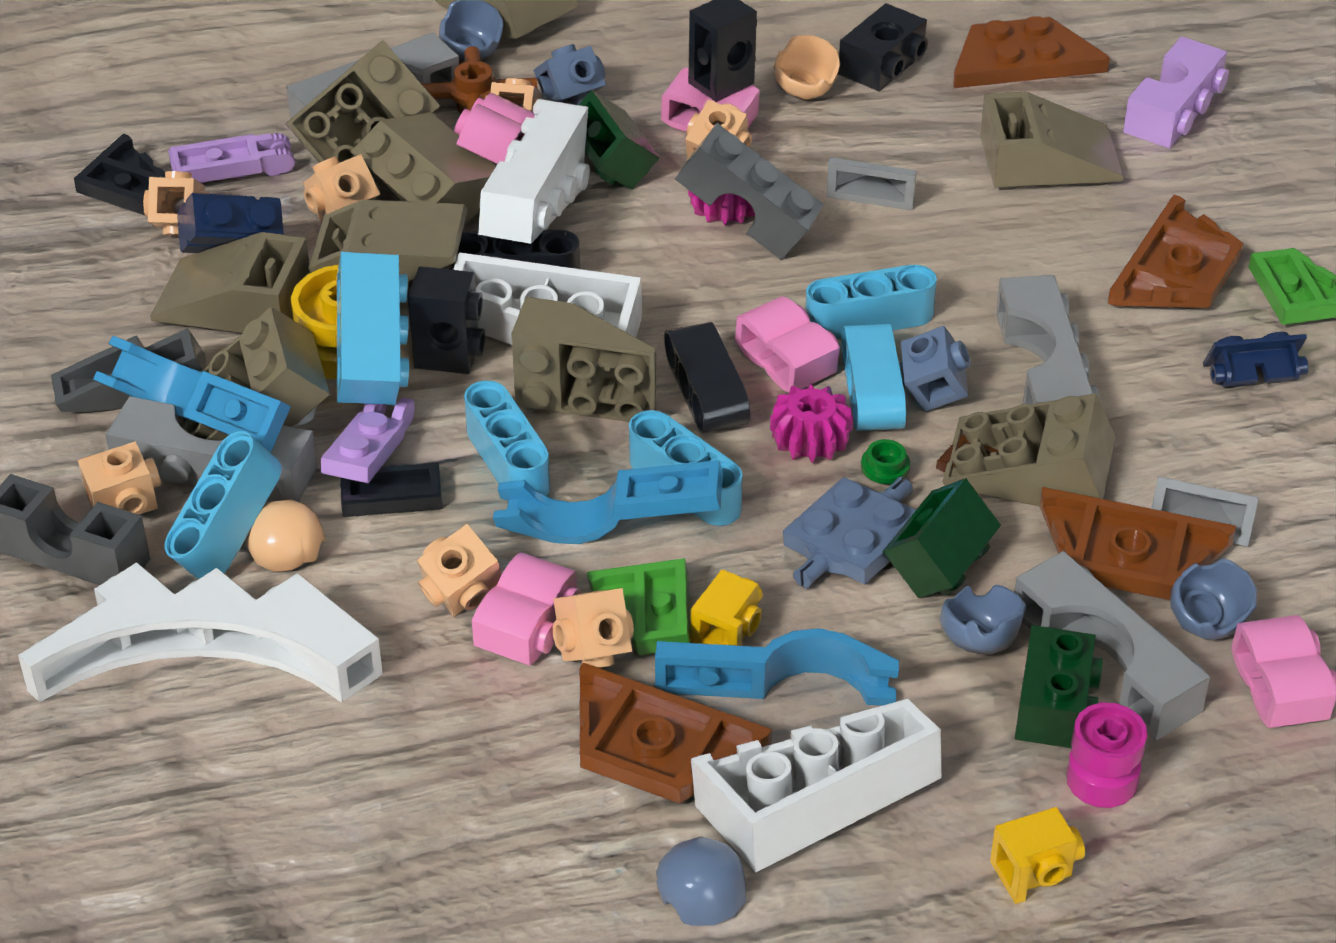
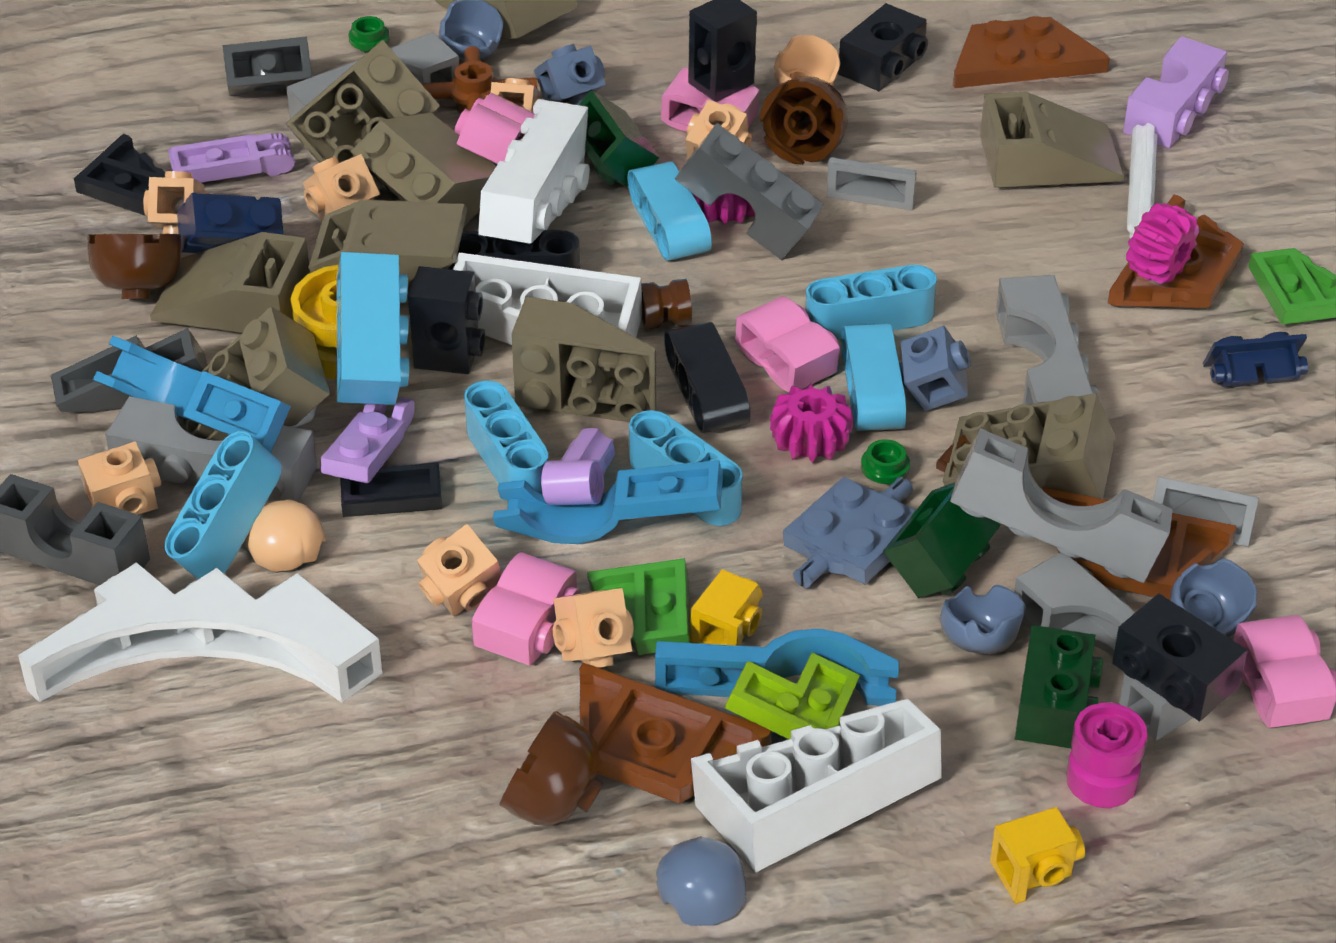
none -> reddish brown cylinder [87,234,181,299]
none -> dark grey brick [222,36,312,96]
none -> green plate [348,16,390,53]
none -> reddish brown cylinder [499,711,604,826]
none -> lavender piece [541,428,615,505]
none -> medium azure beam [627,161,712,261]
none -> reddish brown wheel [641,279,692,329]
none -> lime plate [725,652,860,739]
none -> reddish brown cylinder [760,76,848,164]
none -> light grey arch [950,428,1173,583]
none -> black brick [1112,593,1248,722]
none -> dark pink gear [1126,203,1199,284]
none -> white axle [1127,122,1157,239]

